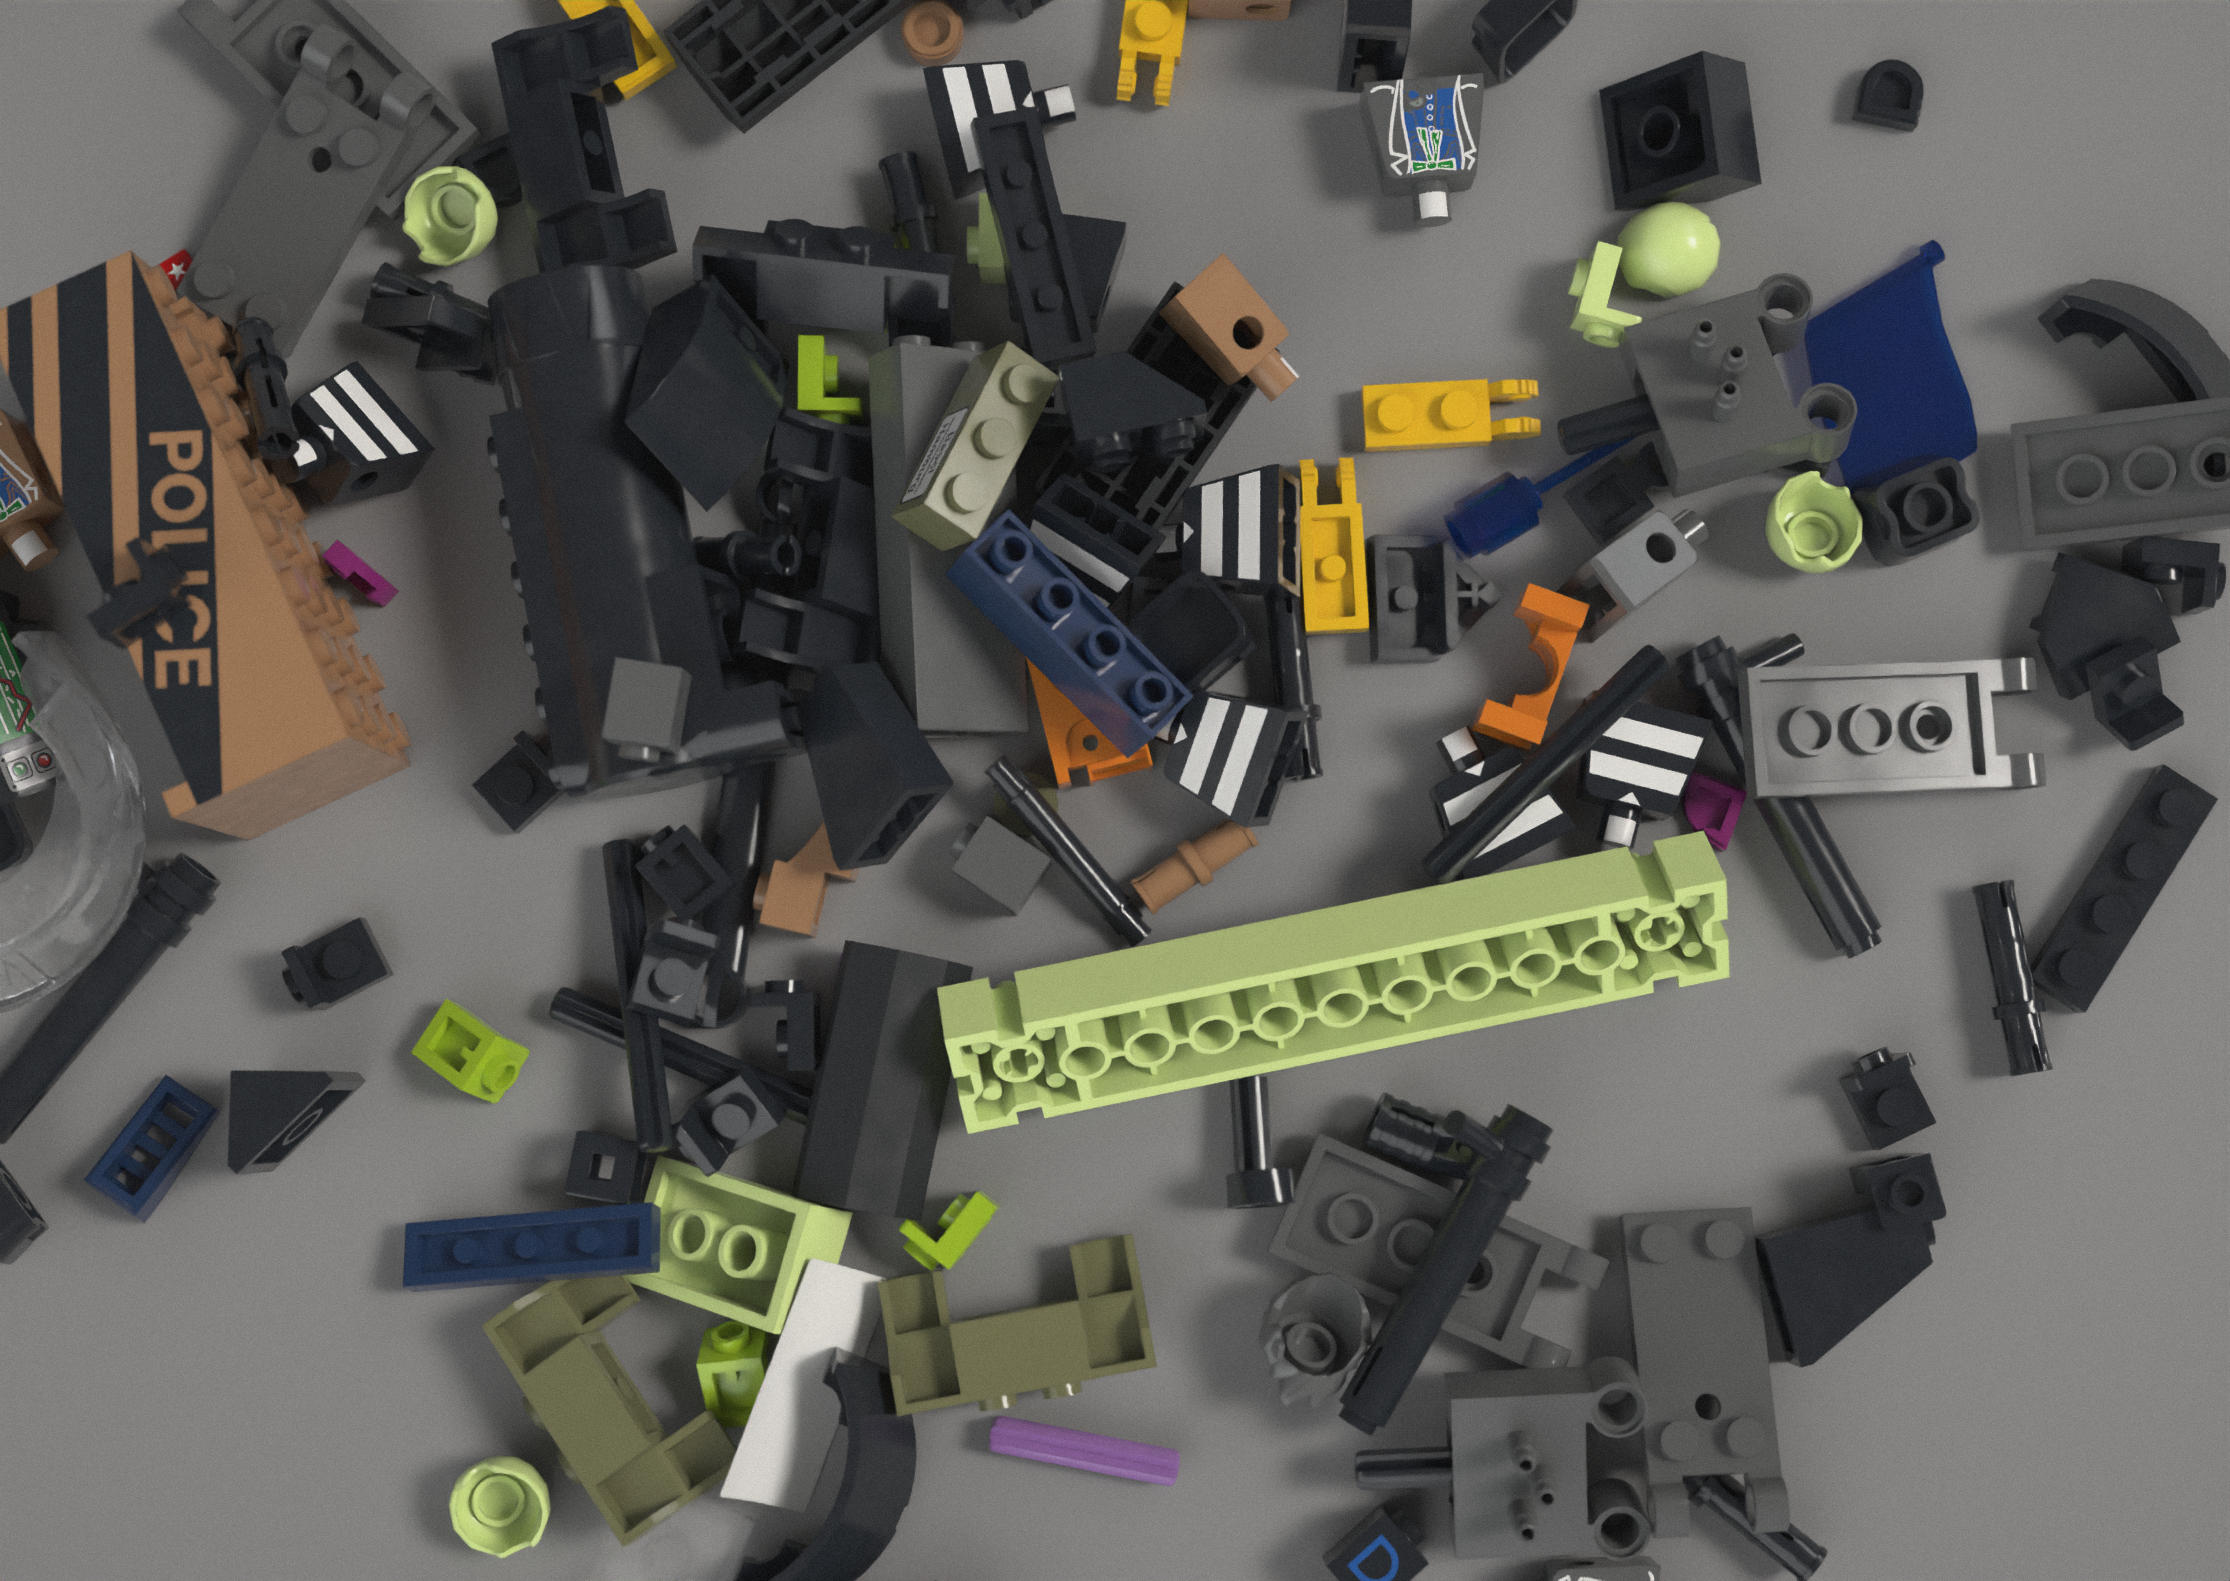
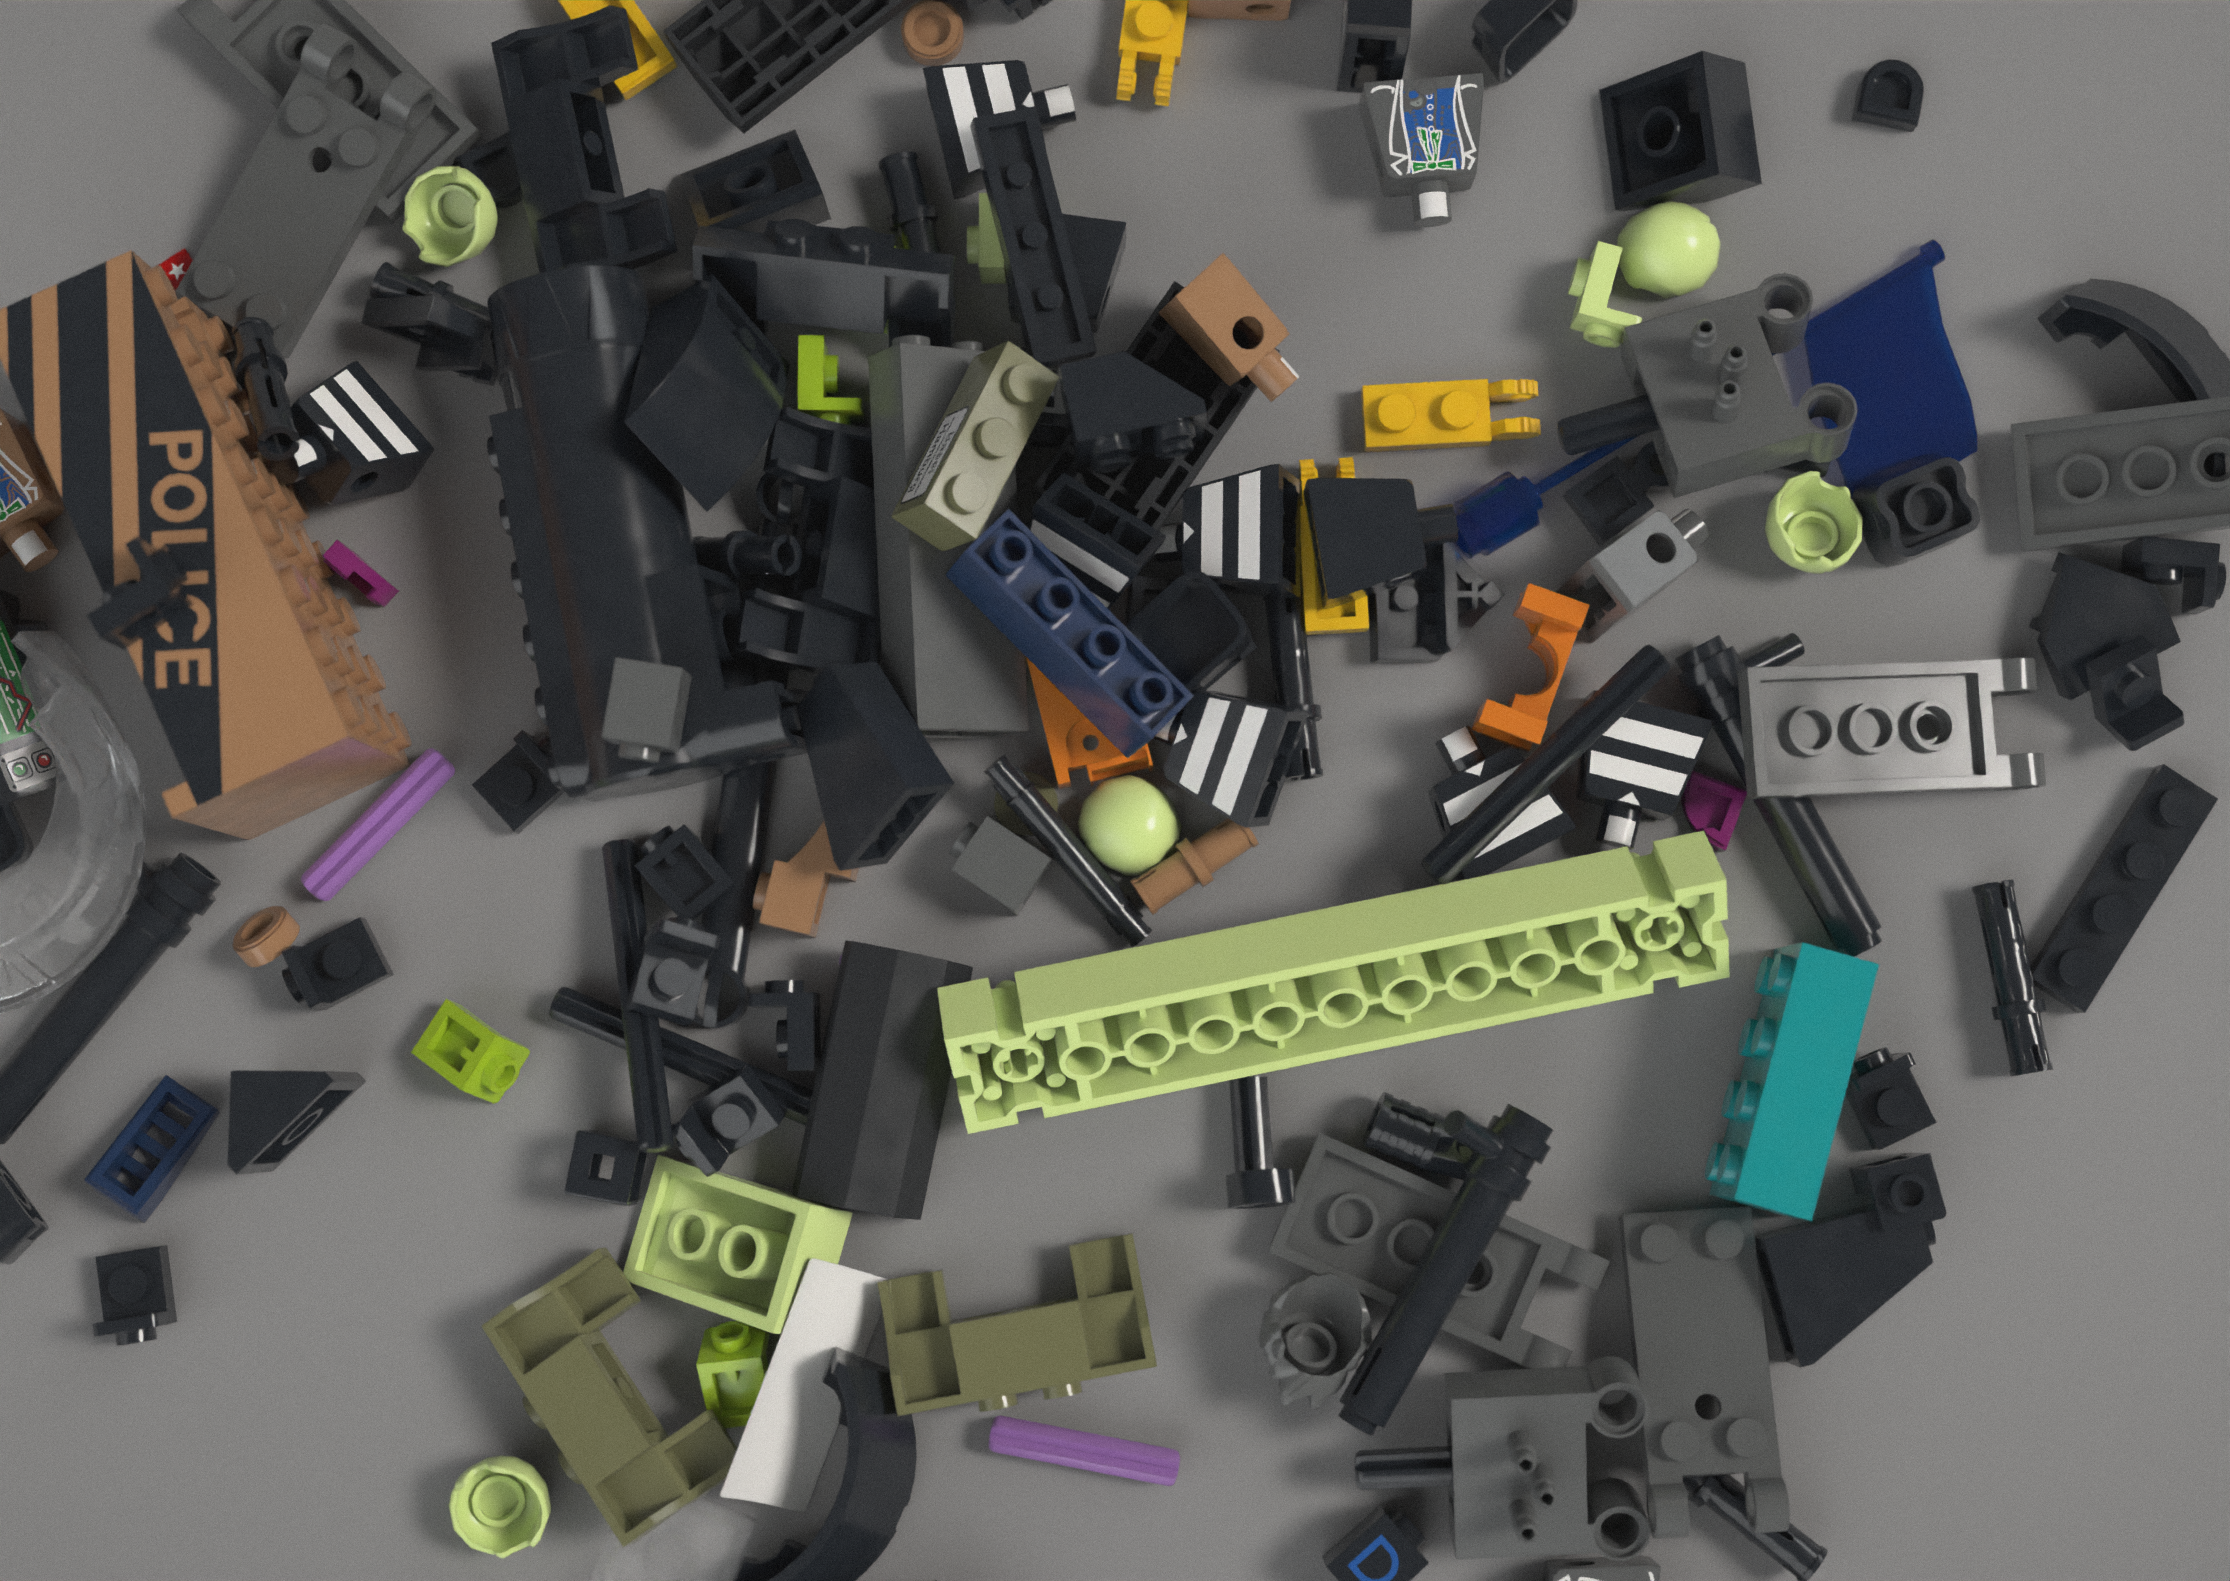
dark blue plate [403,1202,661,1292] -> none
lime bracket [898,1191,1001,1271] -> none
none -> black bracket [93,1245,177,1346]
none -> medium nougat tile [232,906,300,968]
none -> medium lavender axle [301,748,455,901]
none -> black slope [680,129,831,233]
none -> yellowish green hair [1078,775,1182,876]
none -> black torso [1303,478,1458,609]
none -> teal brick [1705,942,1879,1221]

